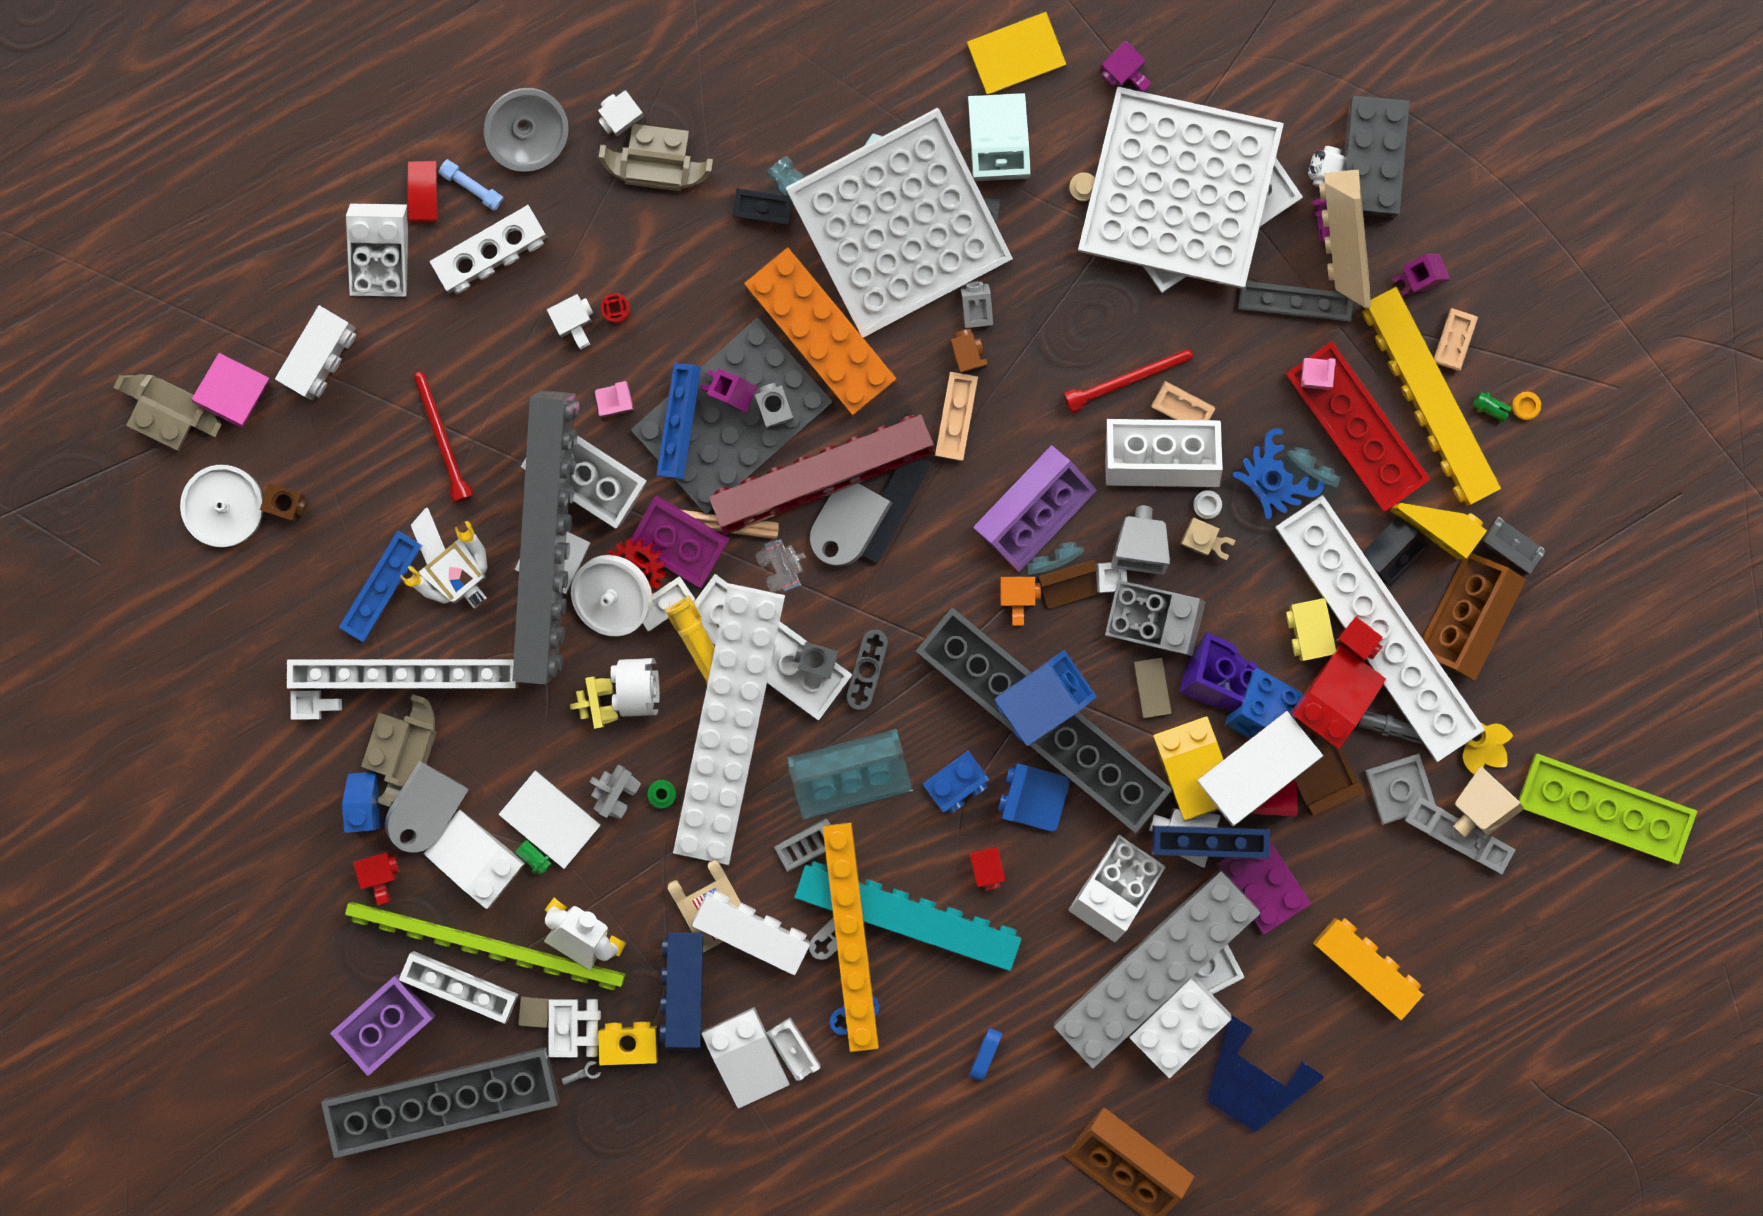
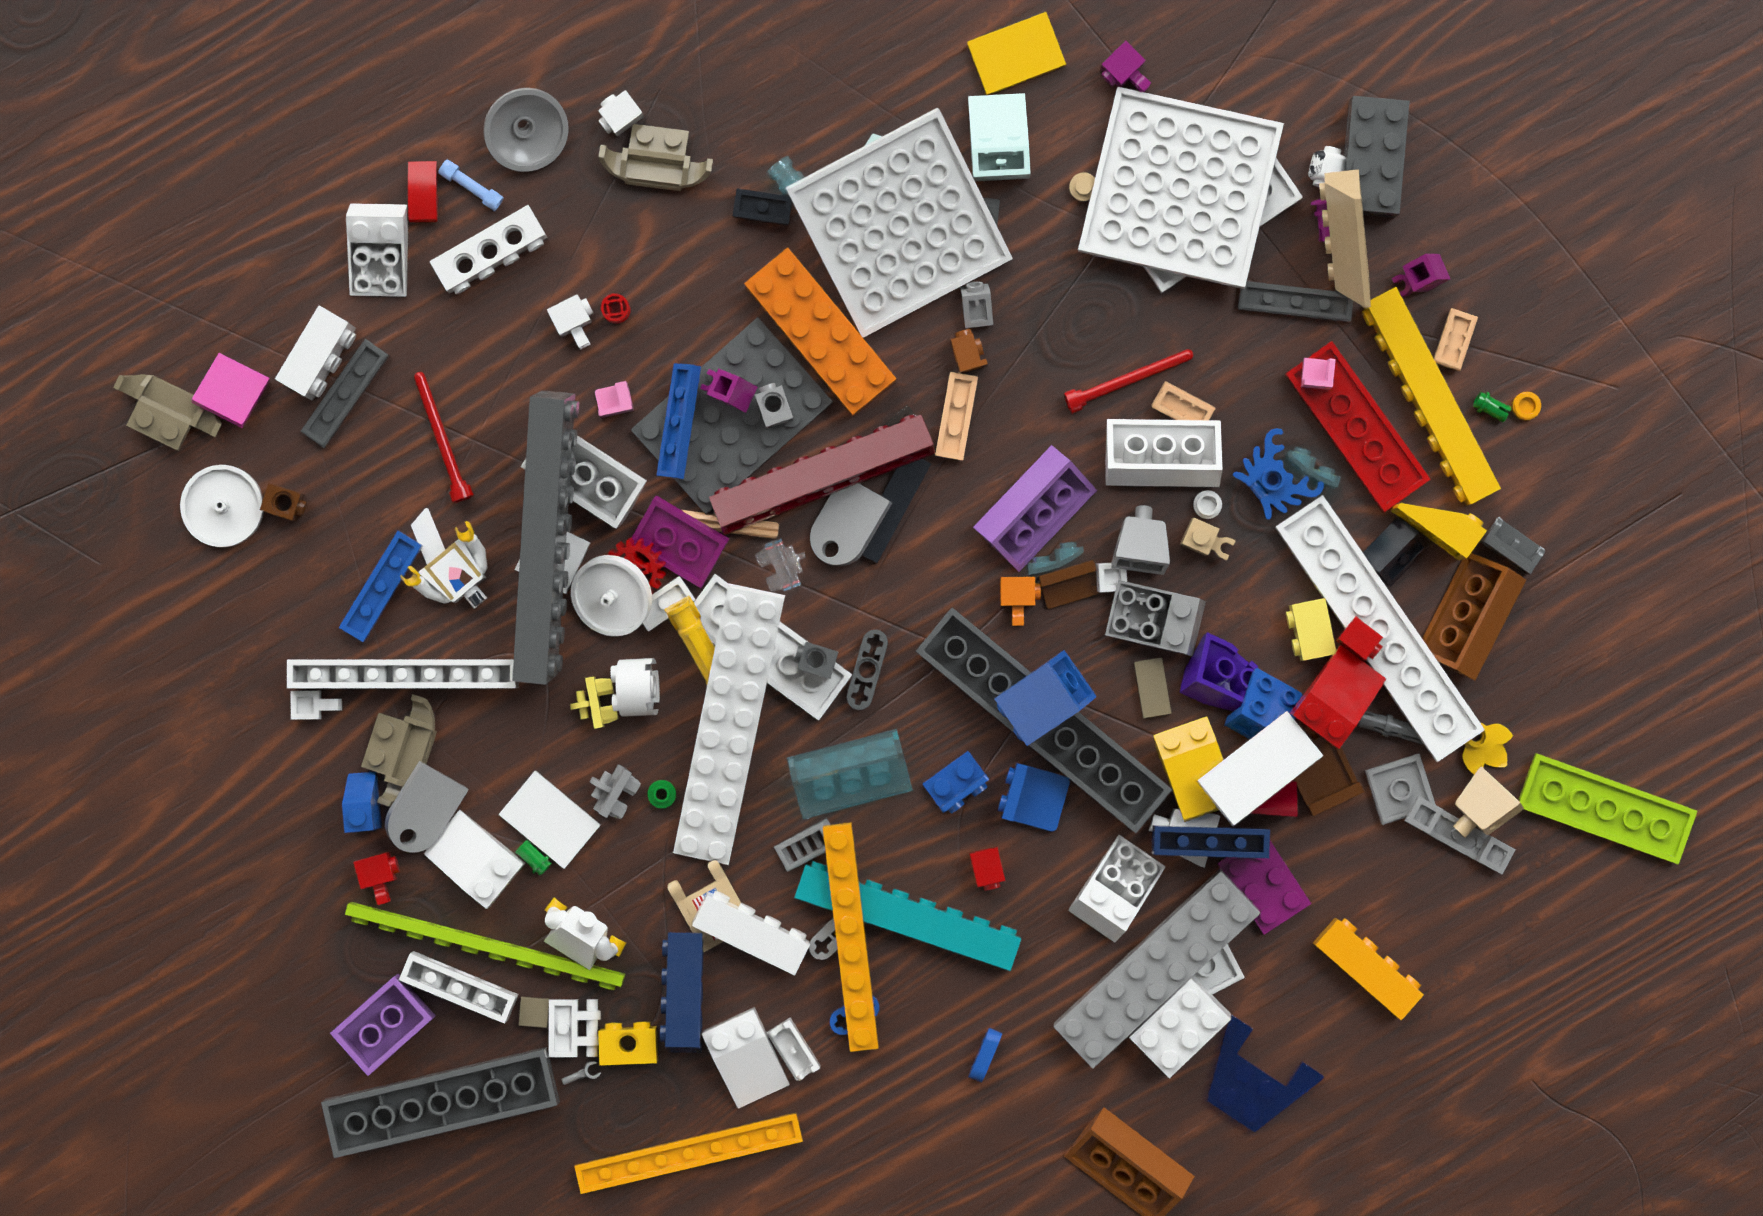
none -> dark grey tile [300,339,390,448]
none -> light orange plate [574,1113,803,1194]

